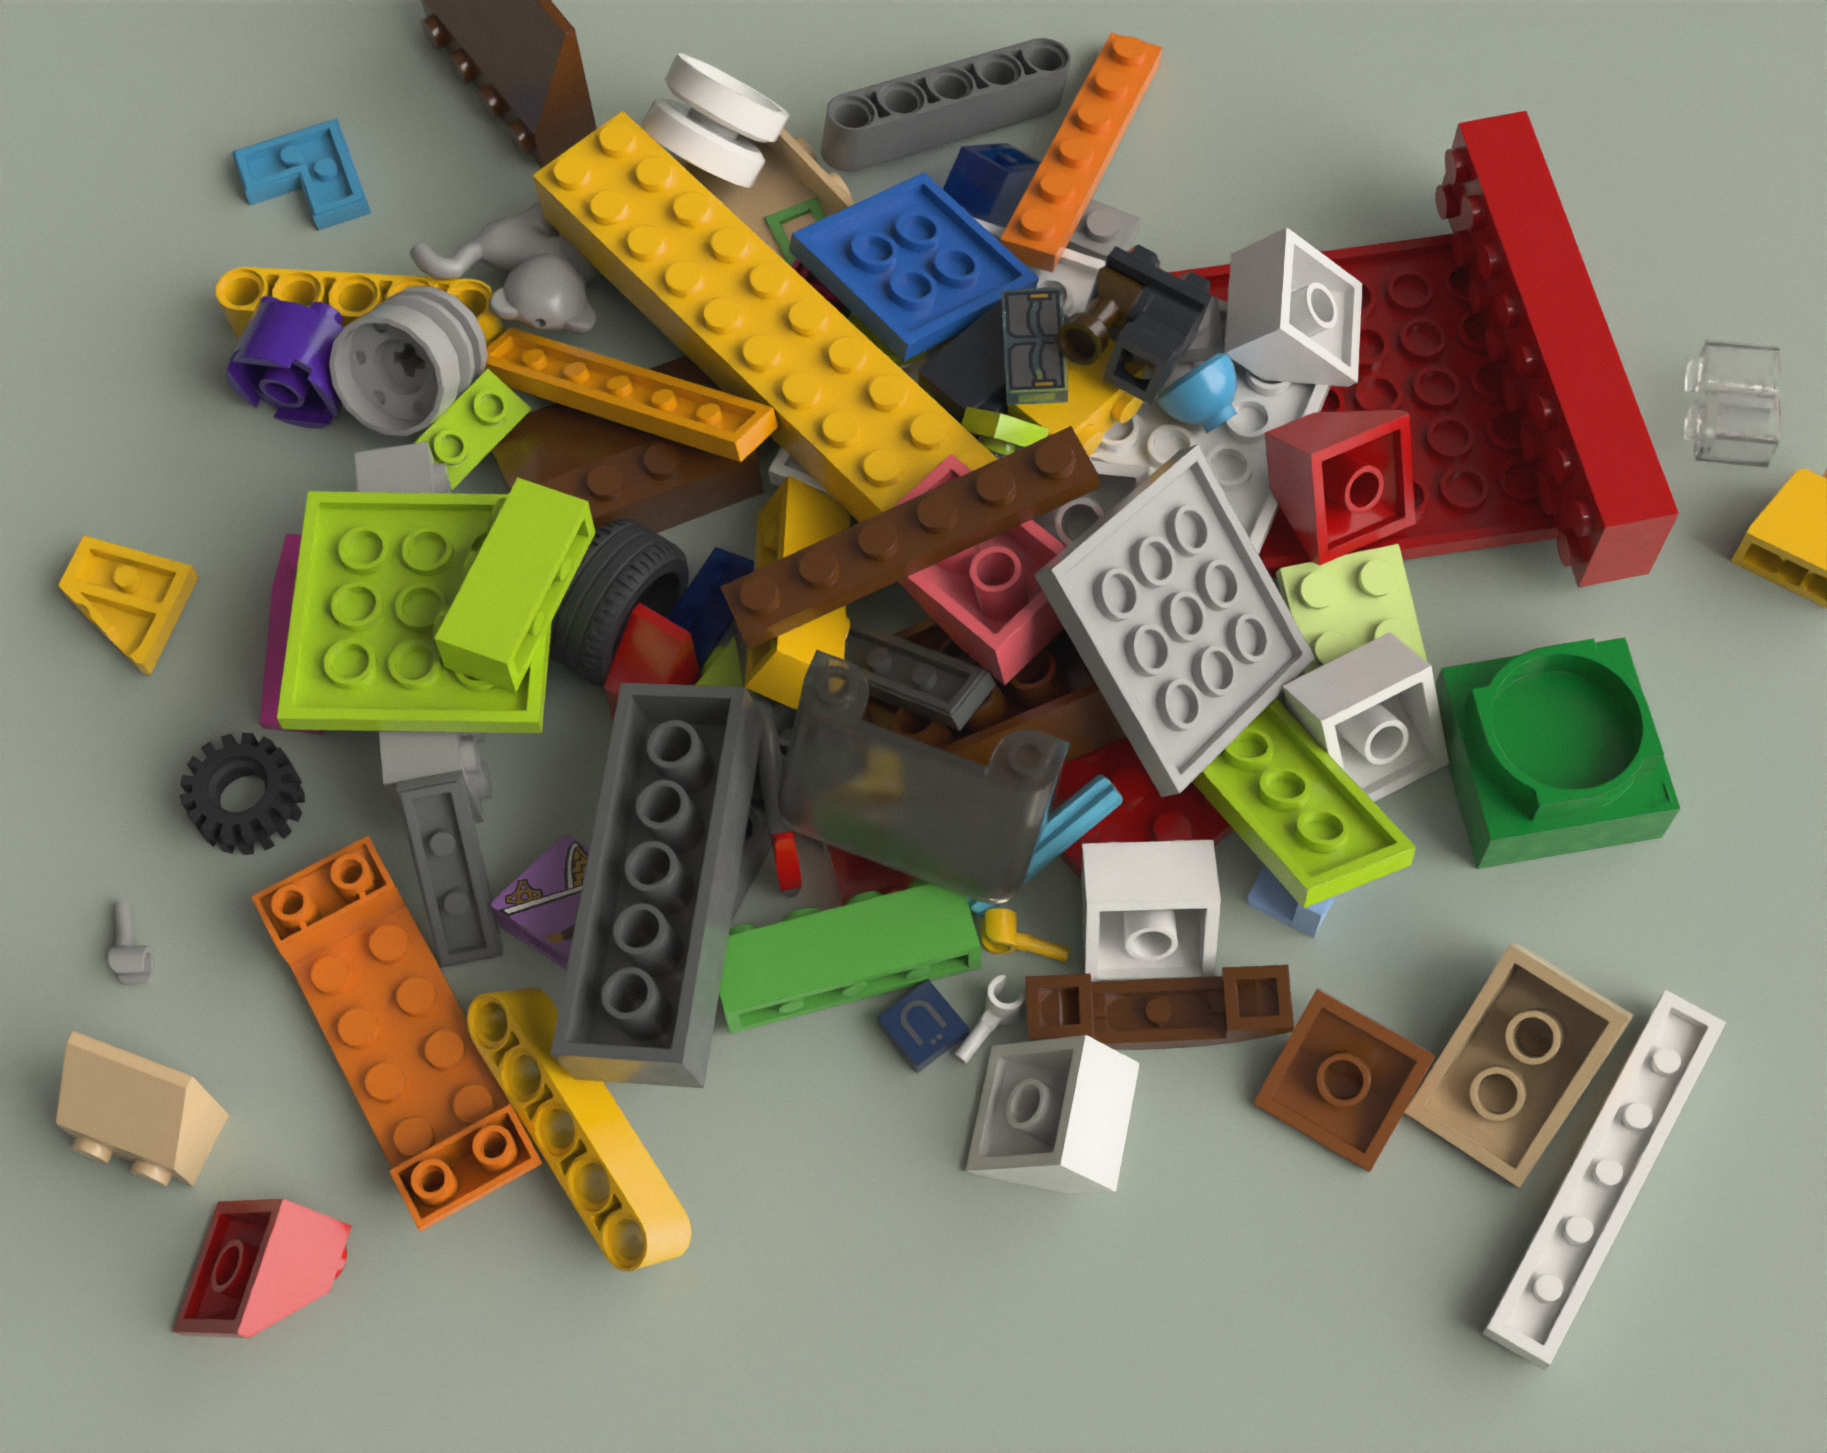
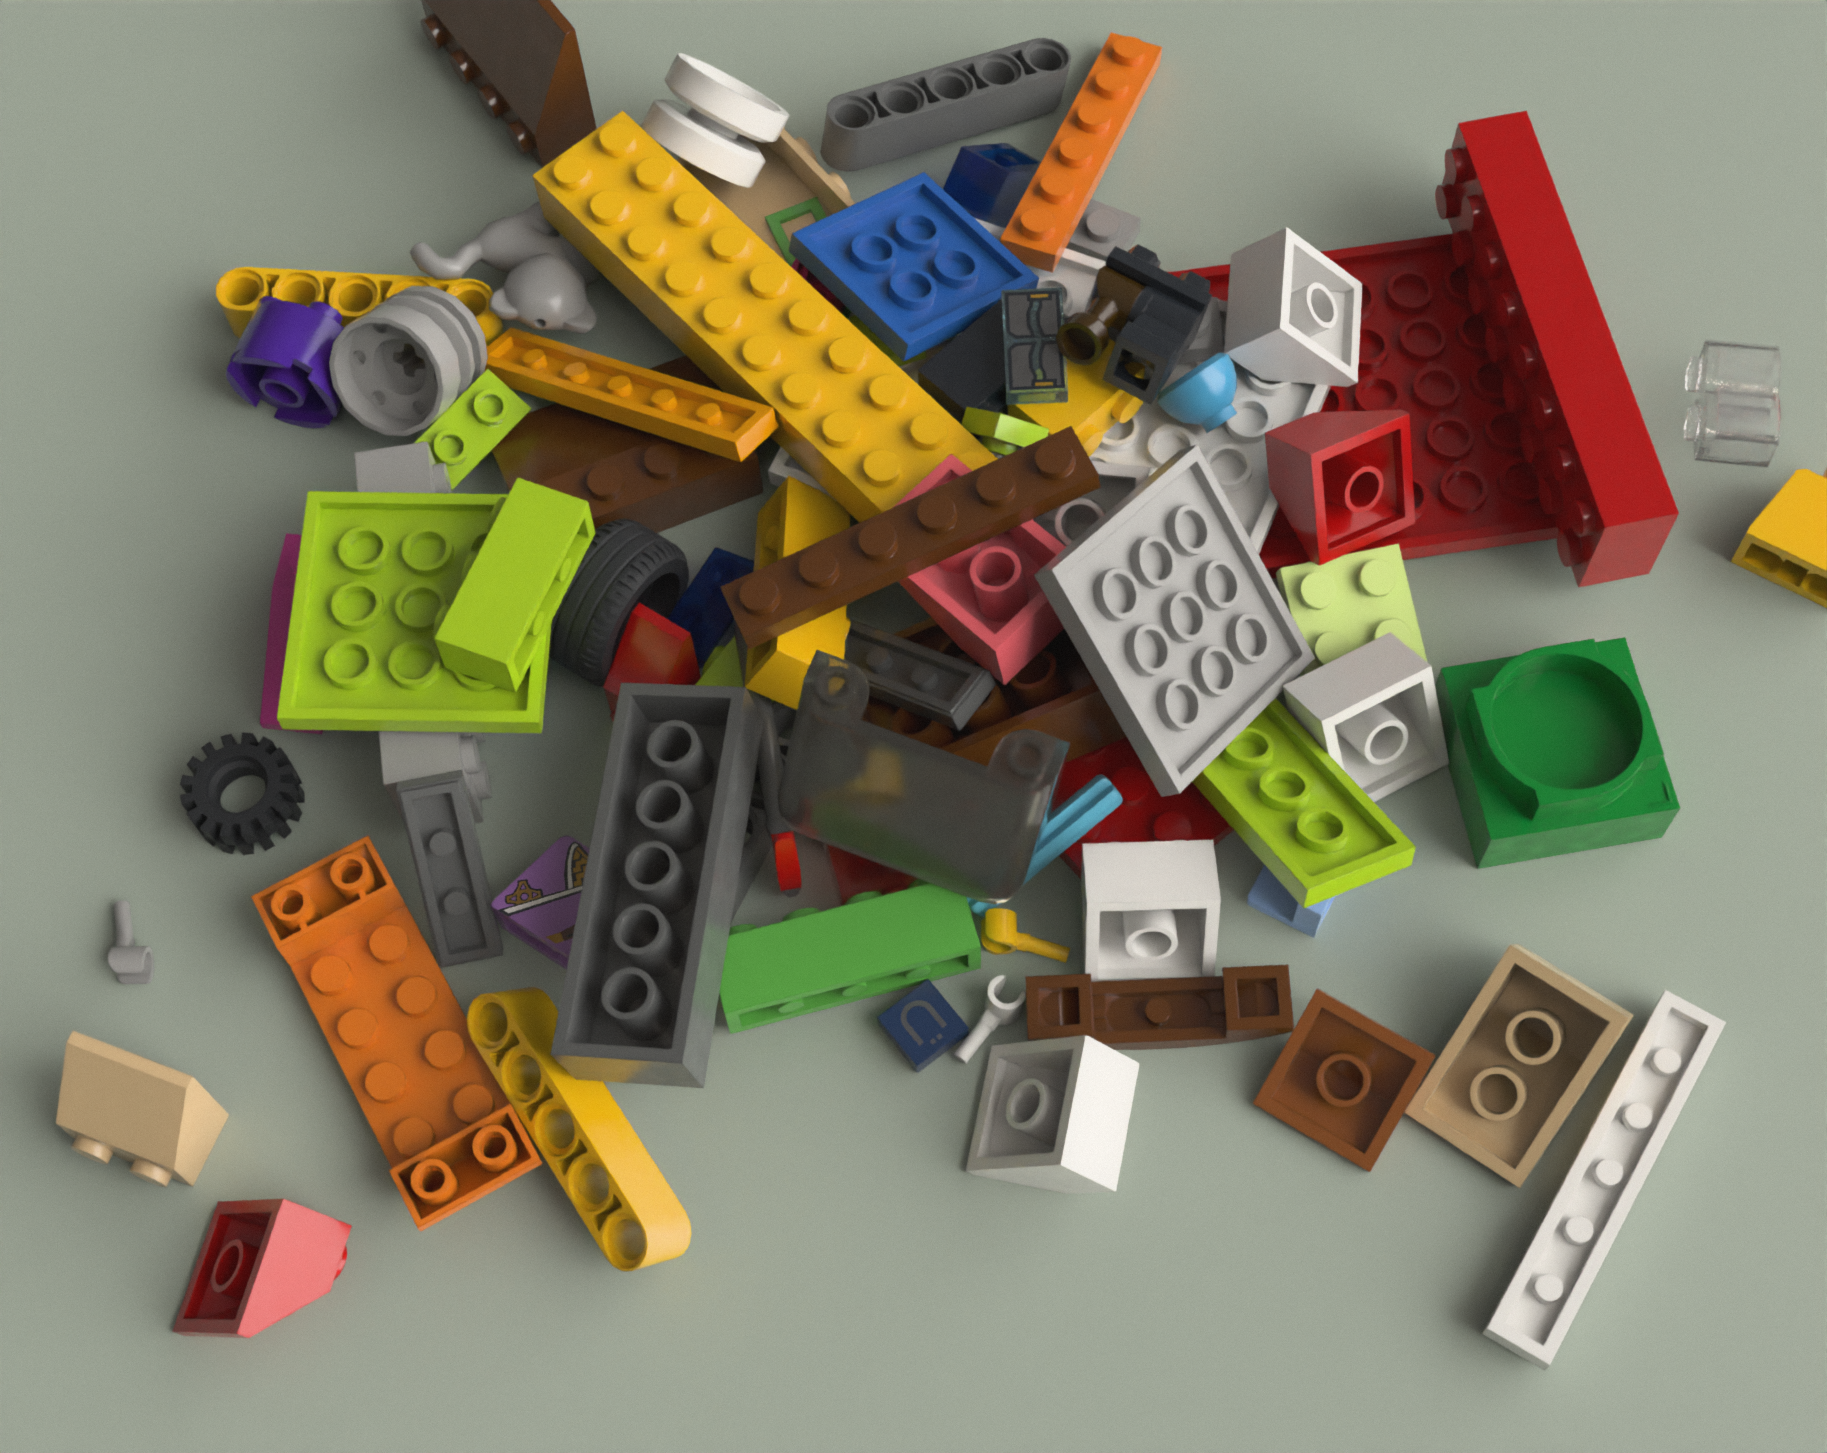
yellow wing [58,535,199,676] -> none
dark azure tile [232,118,371,230] -> none

